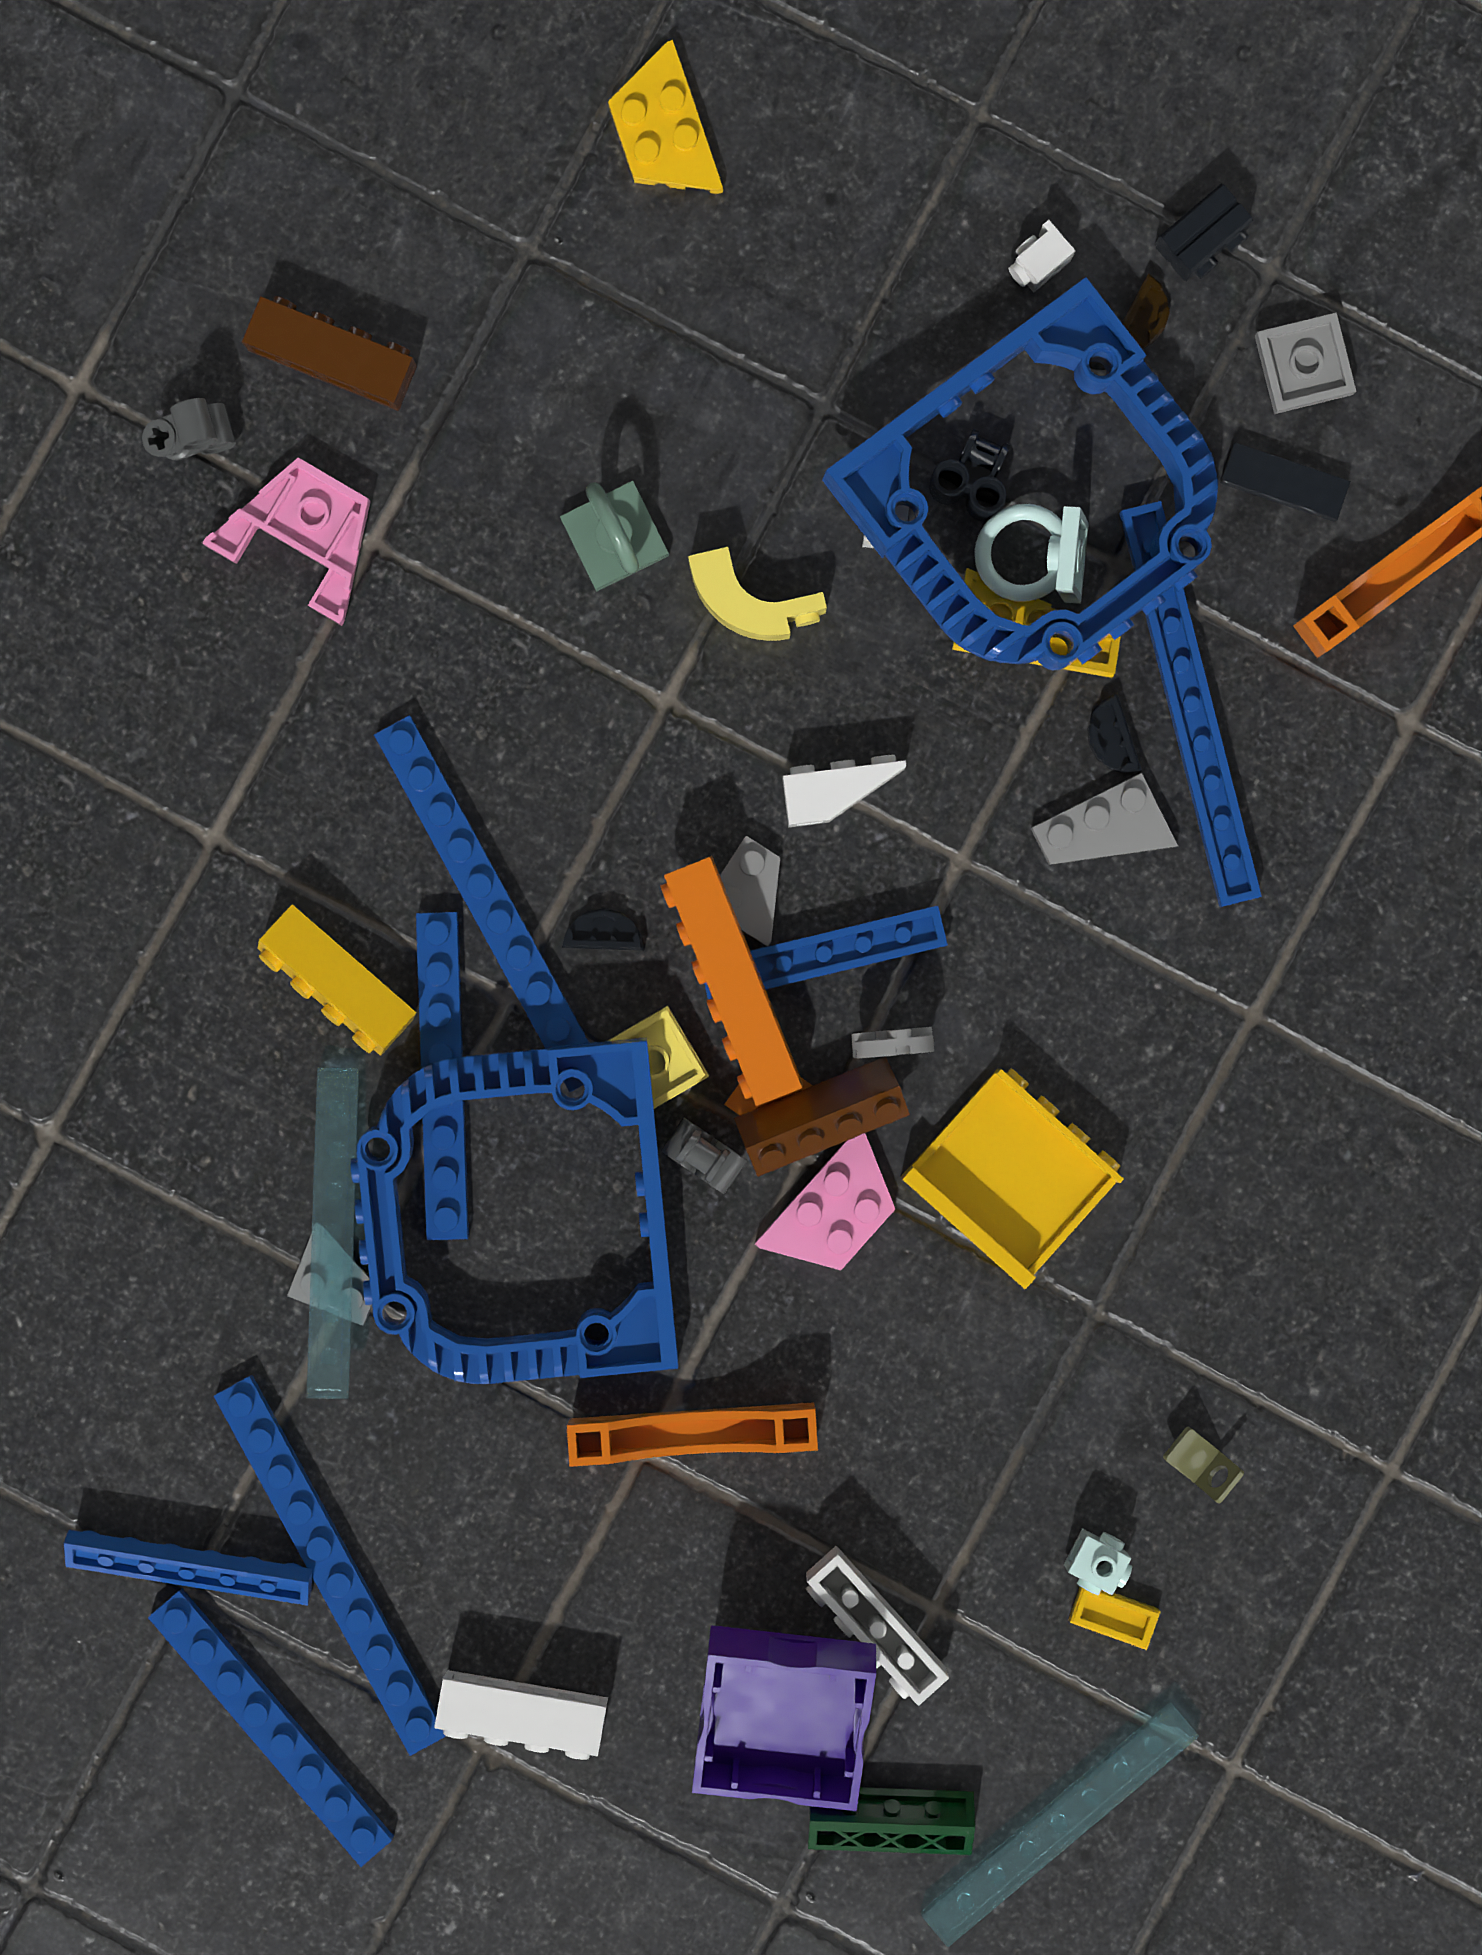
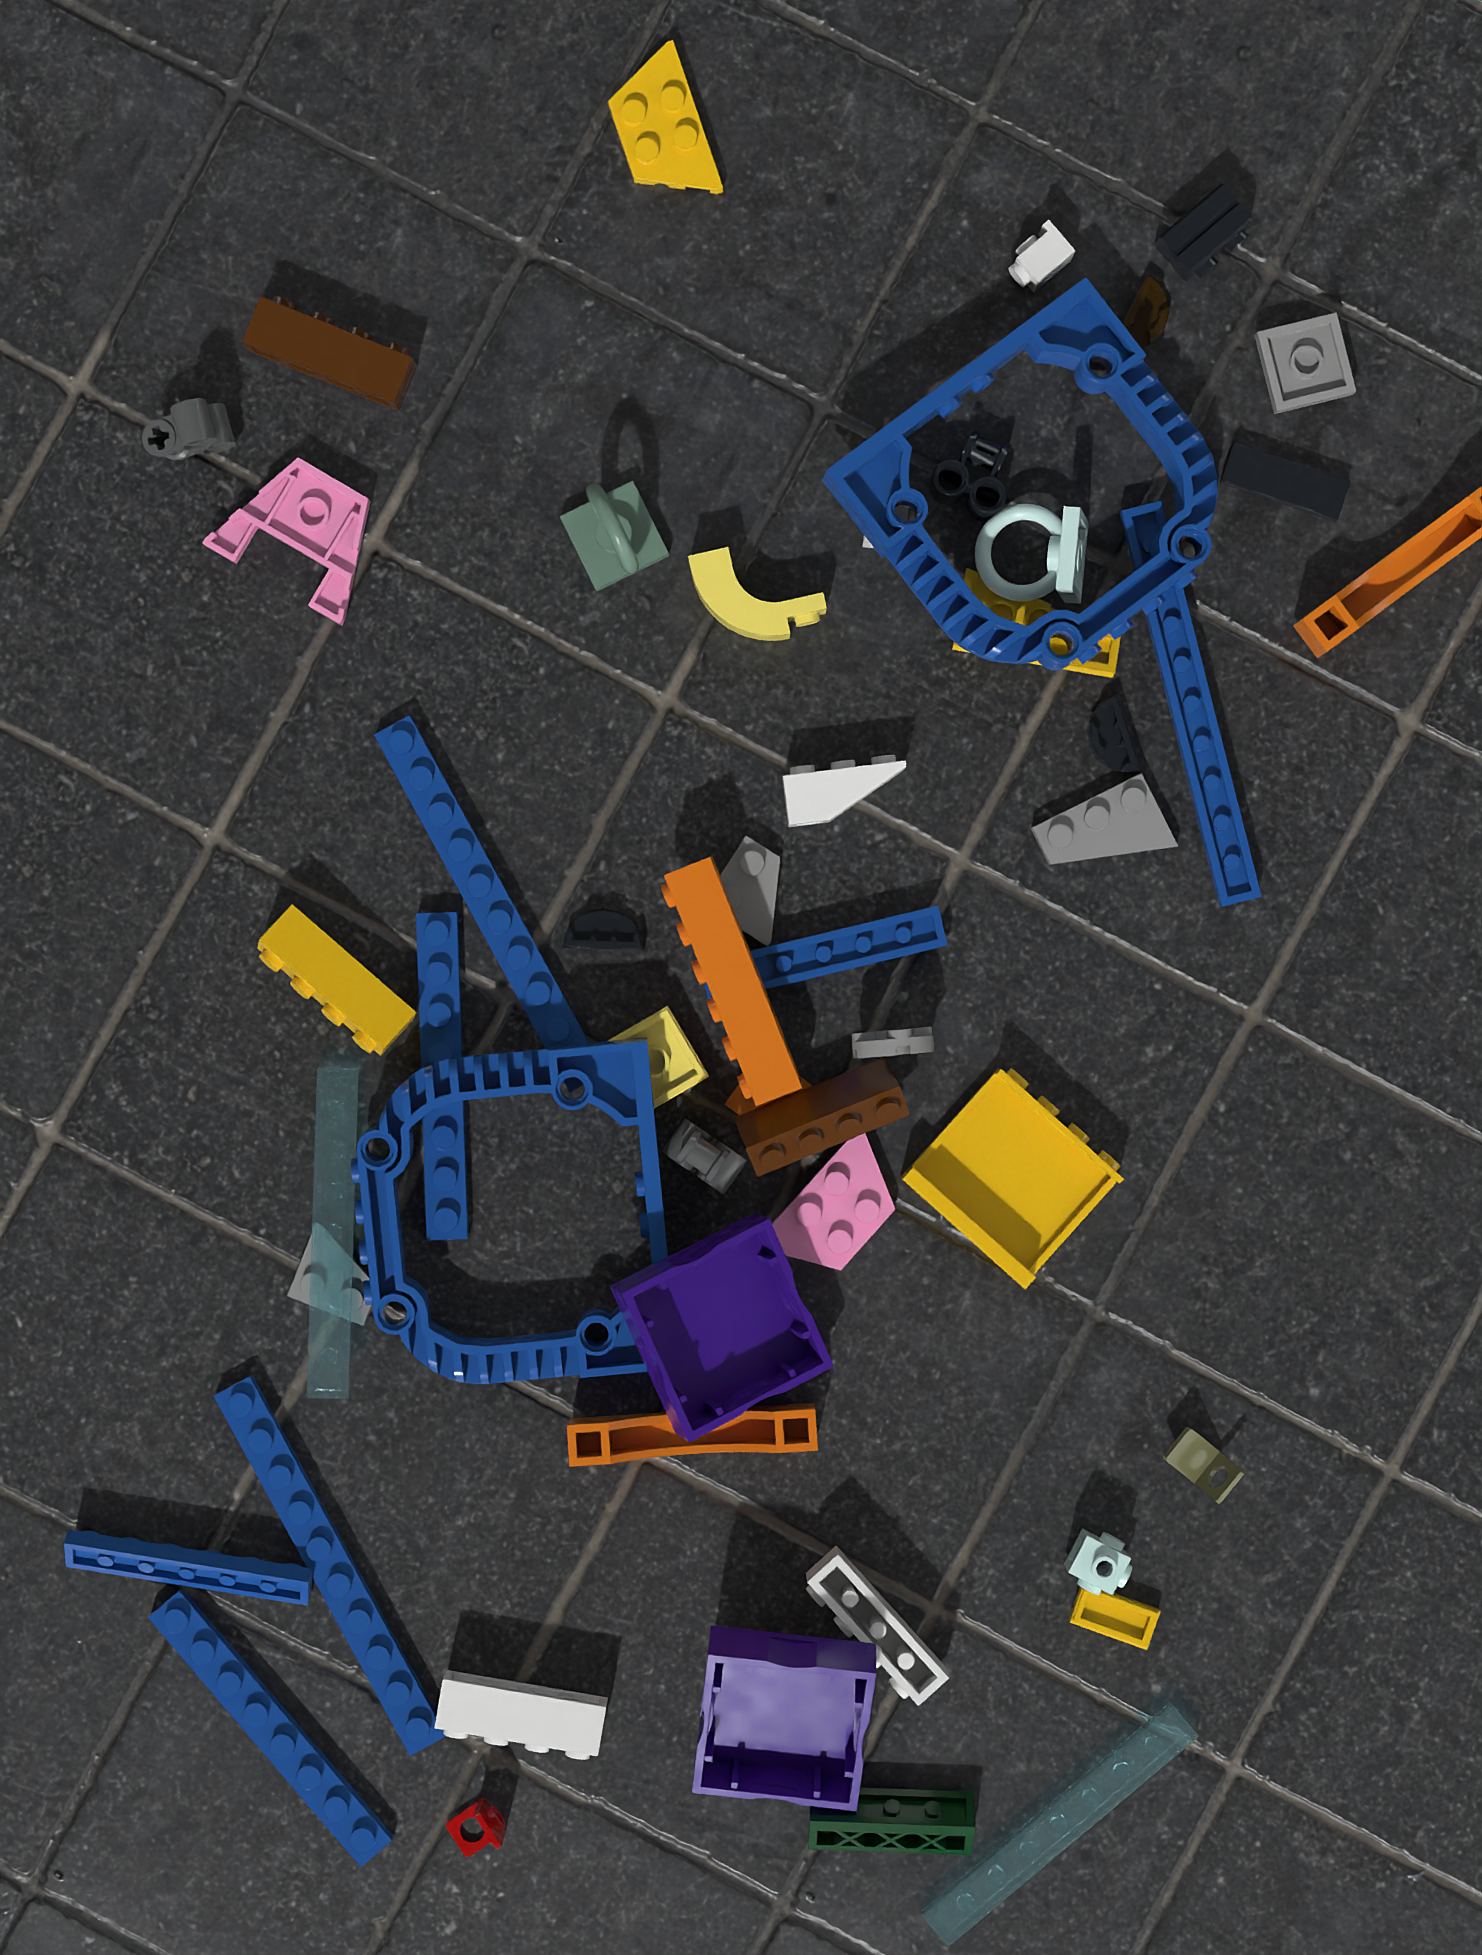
none -> red bracket [446,1797,506,1857]
none -> dark purple tile [610,1213,834,1442]

